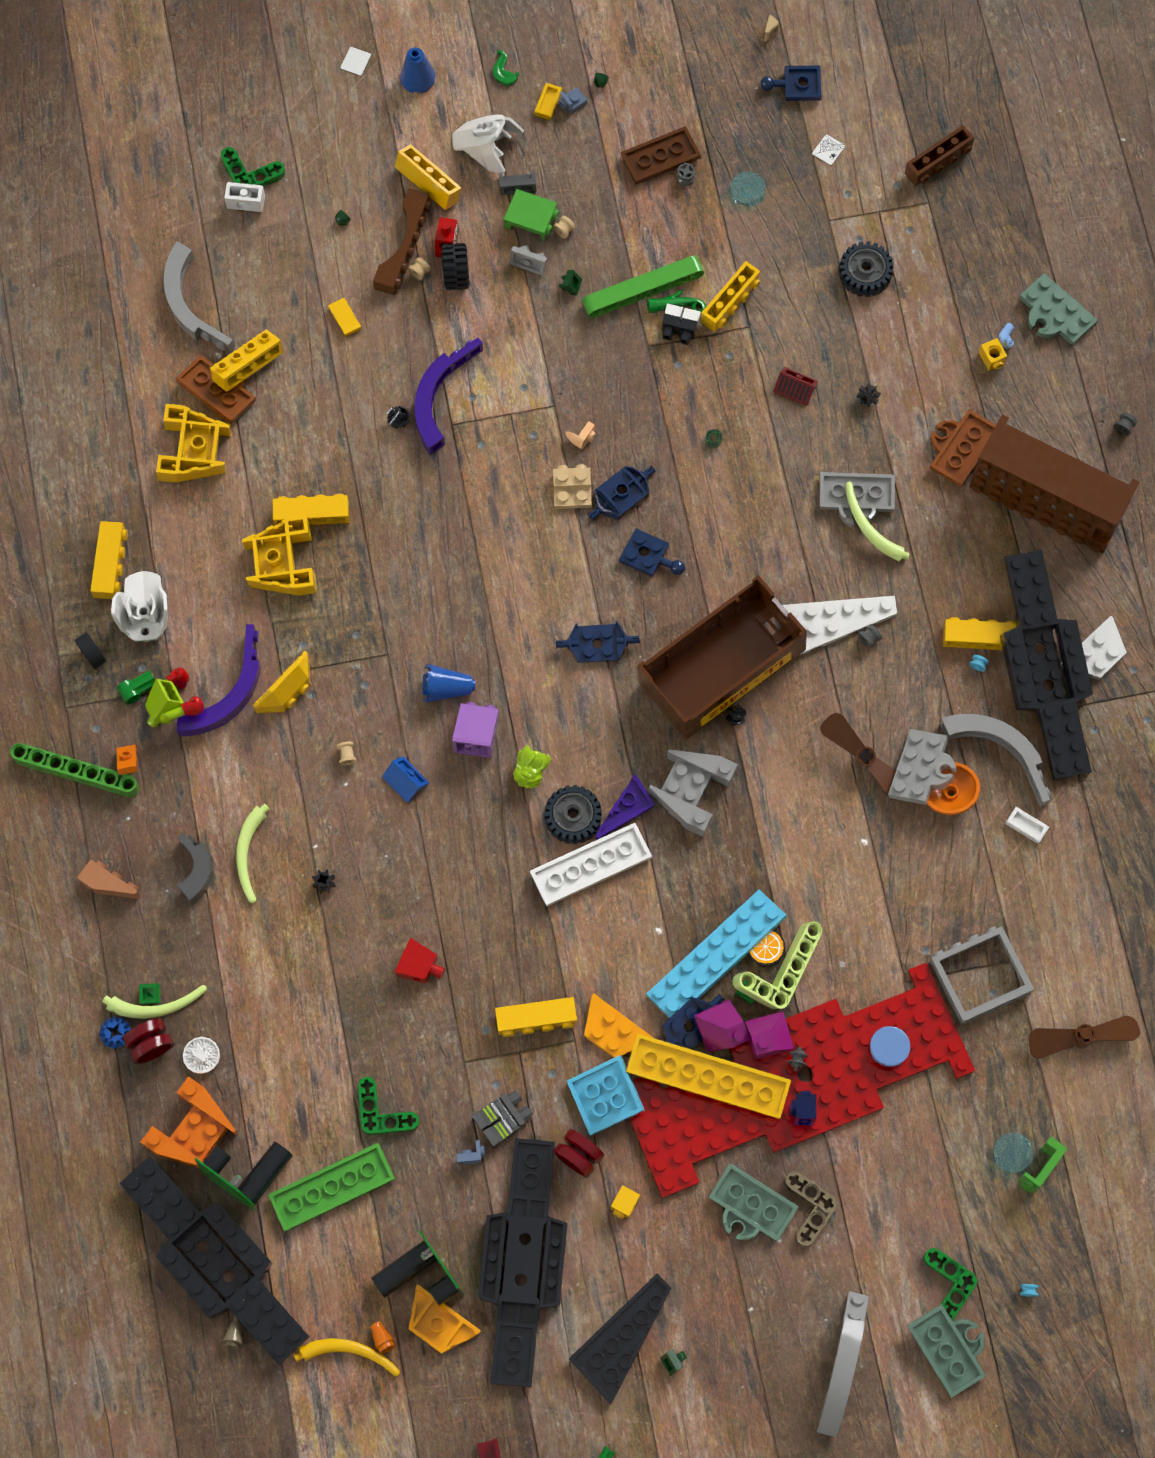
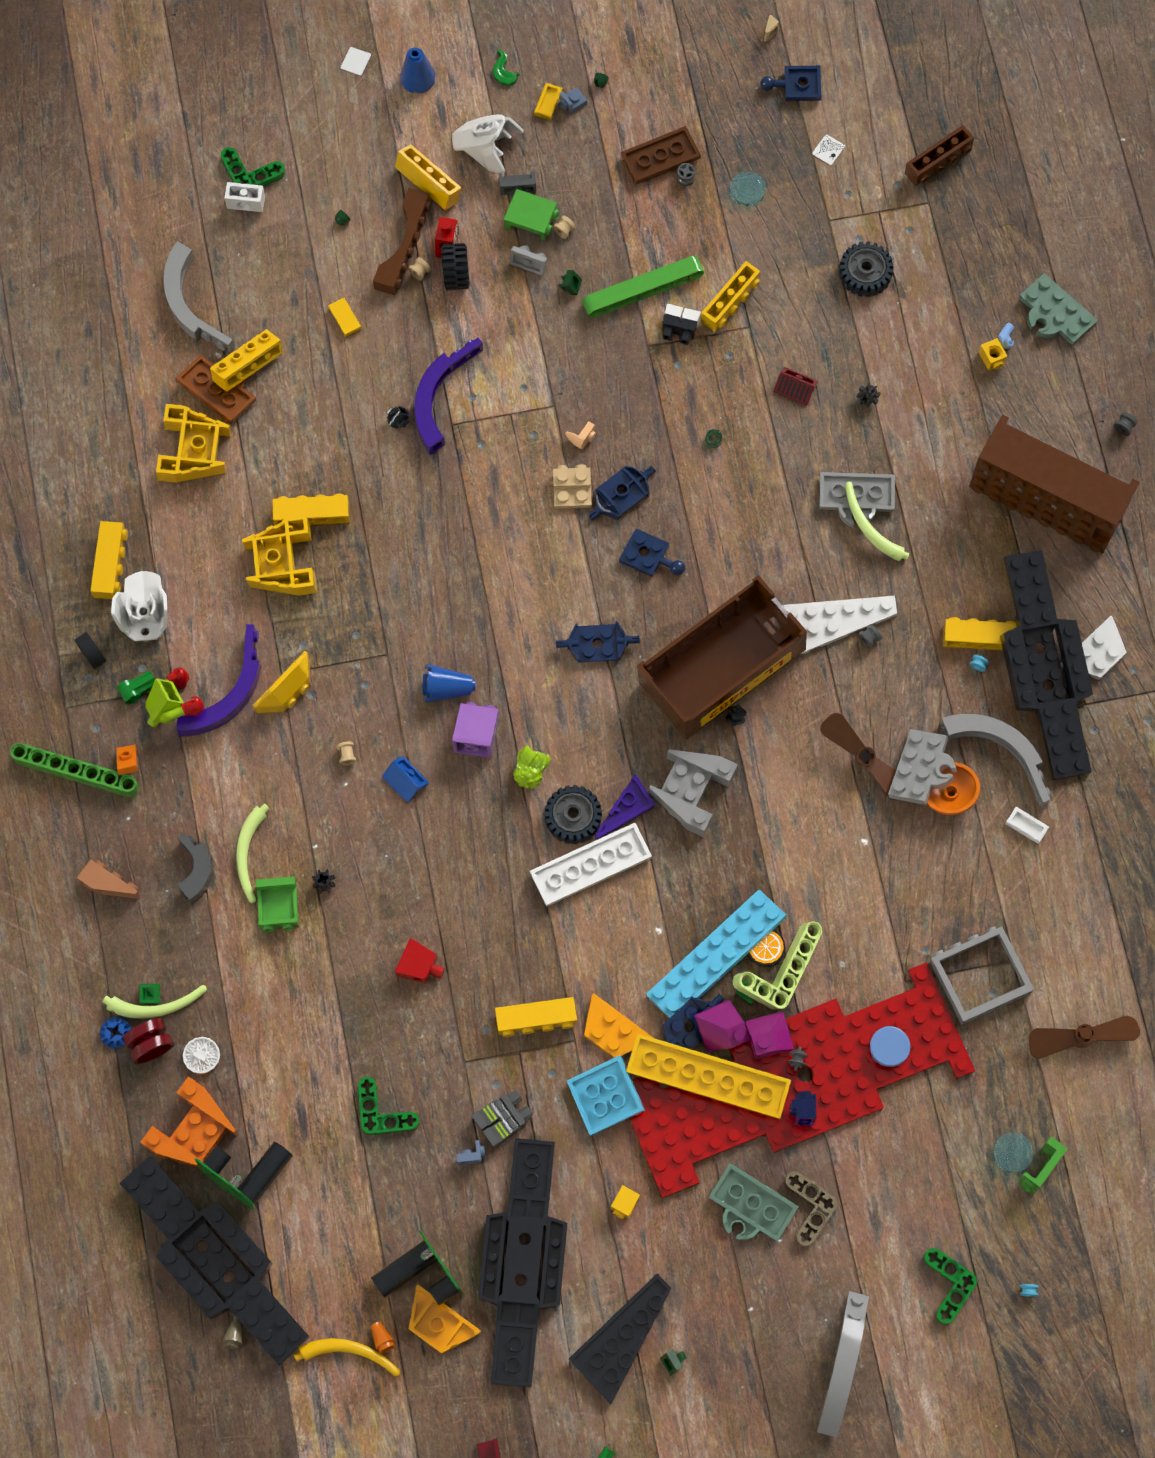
bright green plate [268,1143,395,1232] -> none
dark red wheel [553,1129,605,1178] -> none
green plant [647,290,707,316] -> none
sand green plate [907,1304,986,1398] -> none
dark orange plate [929,409,996,487] -> none
none -> bright green panel [256,876,299,932]

